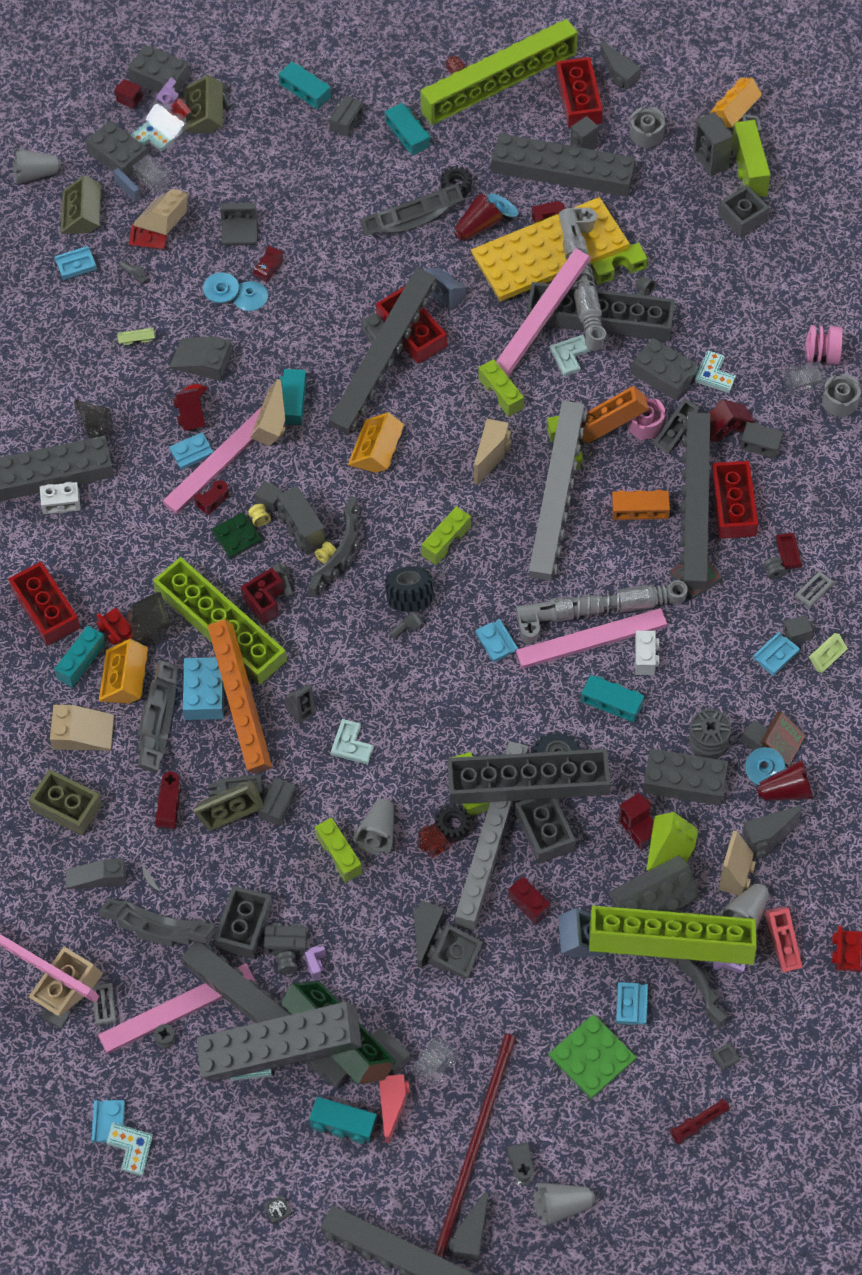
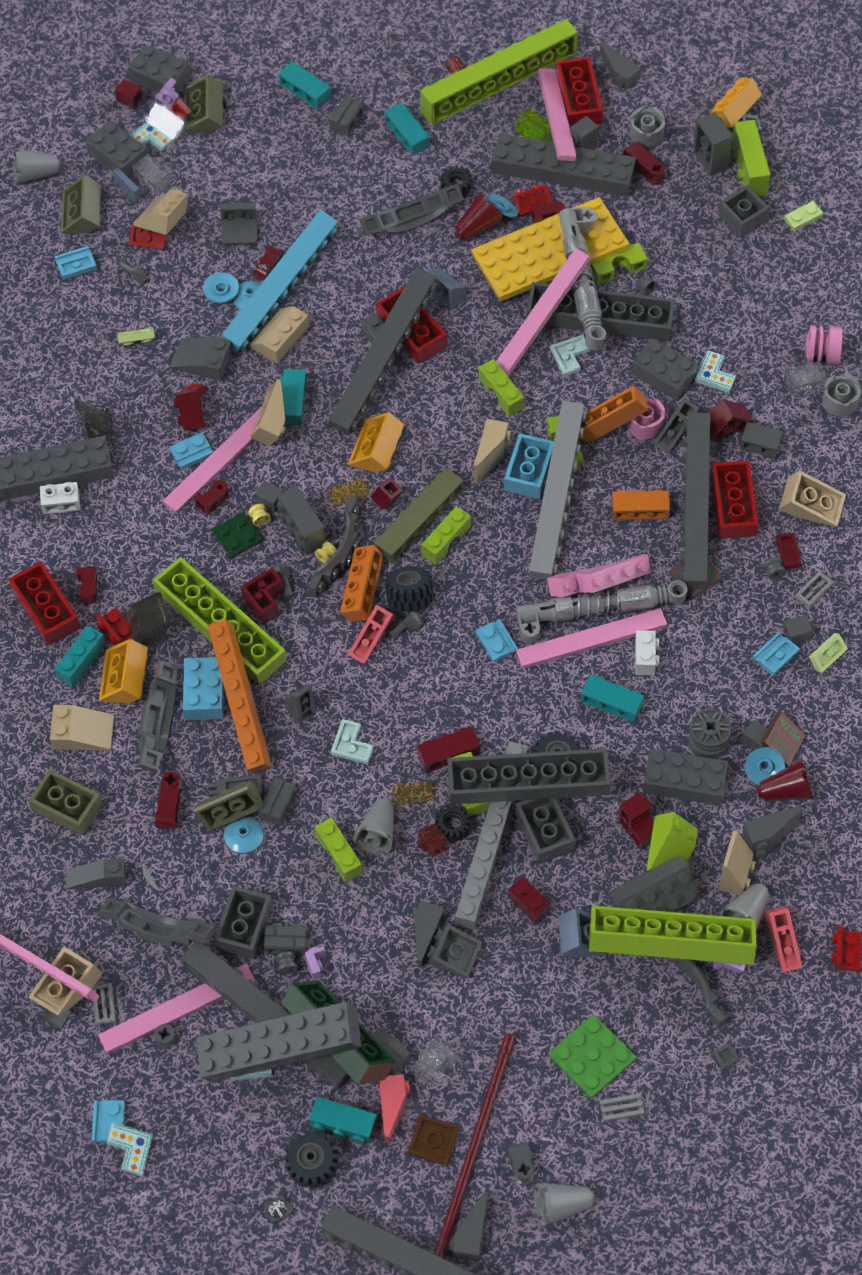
medium azure plate [616,982,648,1026] -> none
dark red pin [669,1099,730,1145] -> none
none -> dark red leg [76,567,97,605]
none -> medium azure brick [220,209,338,354]
none -> medium azure dish [224,817,264,853]
none -> tan slope [248,306,309,363]
none -> black wheel [284,1131,339,1188]
none -> clear yellow tile [328,477,369,507]
none -> orange brick [340,545,384,622]
none -> coral slope [348,605,395,664]
none -> dark red brick [371,477,403,510]
none -> olive brick [374,468,464,564]
none -> clear yellow tile [392,781,433,806]
none -> reddish brown tile [407,1114,460,1167]
none -> dark red brick [417,726,481,774]
none -> medium azure brick [504,433,554,499]
none -> red bracket [511,184,552,216]
none -> clear neon green brick [514,108,553,142]
none -> bright pink tile [537,68,576,161]
none -> bright pink arch [547,554,651,597]
none -> light grey tile [599,1093,645,1122]
none -> dark red piece [622,141,665,185]
none -> tan slope [779,470,846,527]
none -> yellowish green plate [784,201,823,231]

